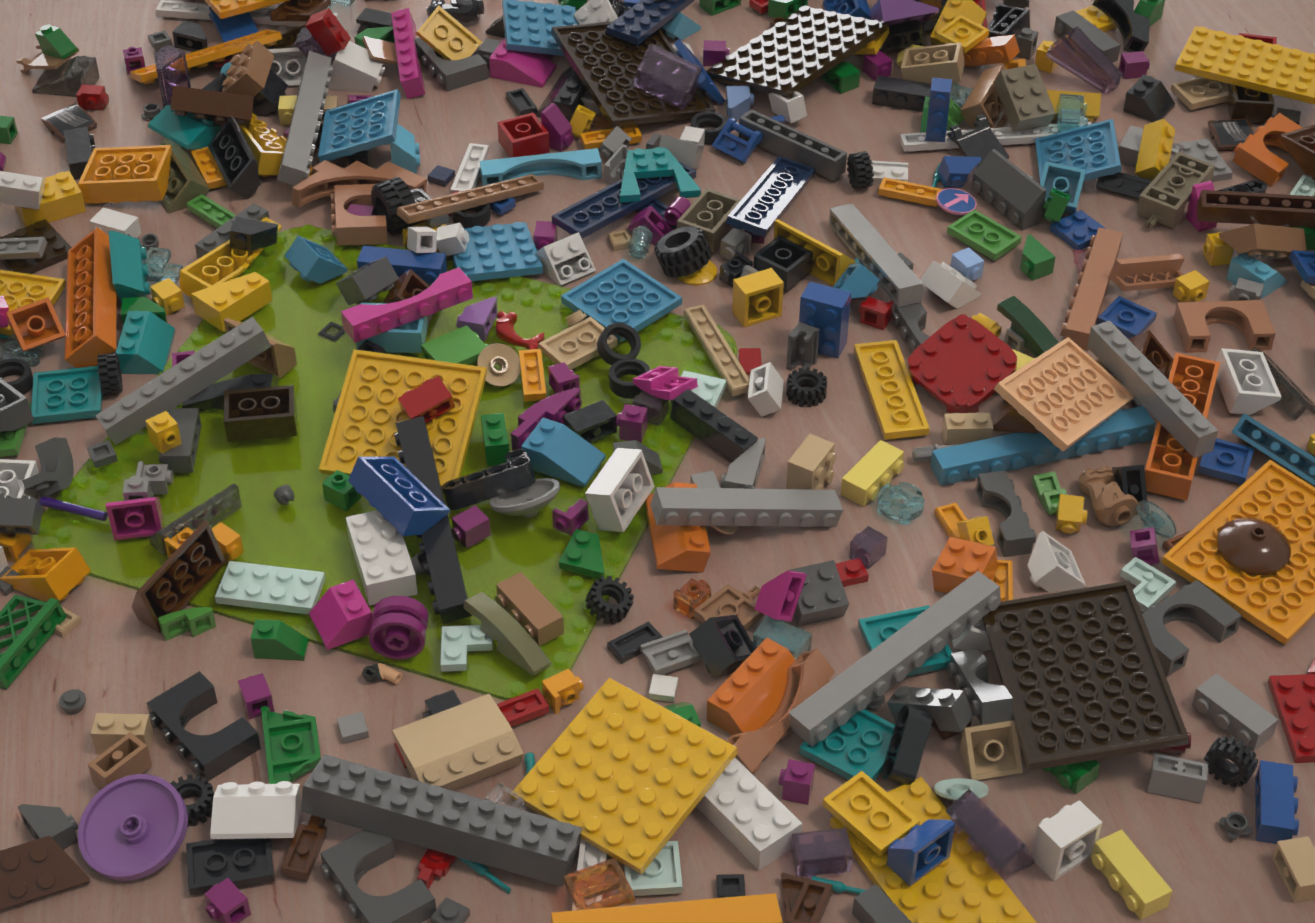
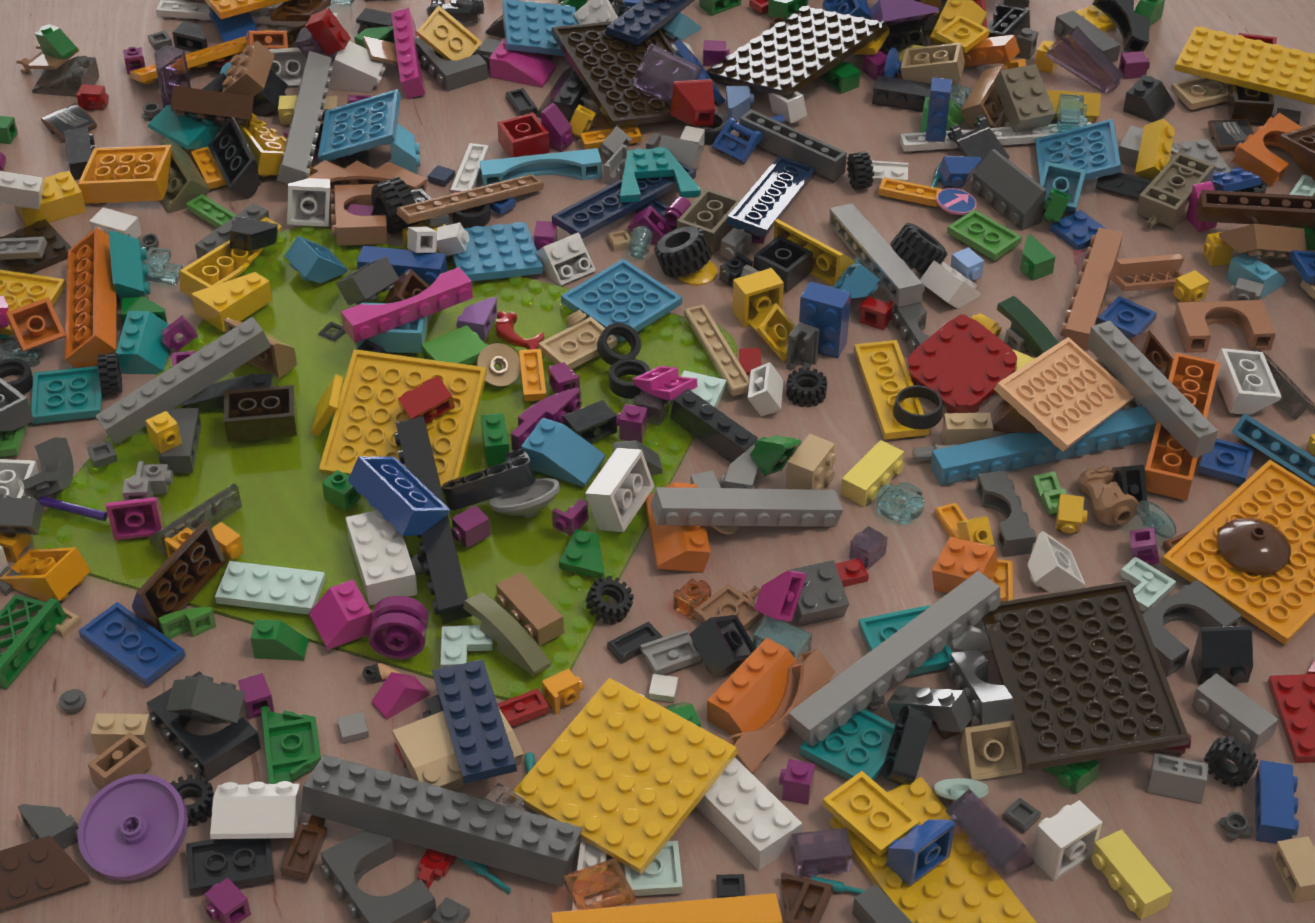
yellow brick [150,278,185,316] -> none
dark grey hinge [273,485,295,505] -> none
none -> blue plate [78,602,186,686]
none -> magenta brick [162,315,198,351]
none -> dark grey brick [166,675,245,725]
none -> orange brick [246,31,288,49]
none -> white slope [287,178,330,227]
none -> yellow tile [310,374,343,437]
none -> dark pink slope [372,672,429,720]
none -> dark blue plate [432,659,517,784]
none -> red slope [670,79,715,126]
none -> yellow slope [750,303,796,362]
none -> green slope [750,435,802,476]
none -> blue dish [884,48,902,78]
none -> black tyre [890,223,948,274]
none -> black tyre [893,386,943,430]
none -> dark grey tile [1002,797,1041,834]
none -> black slope [1191,626,1253,684]
none -> blue plate [1212,168,1261,191]

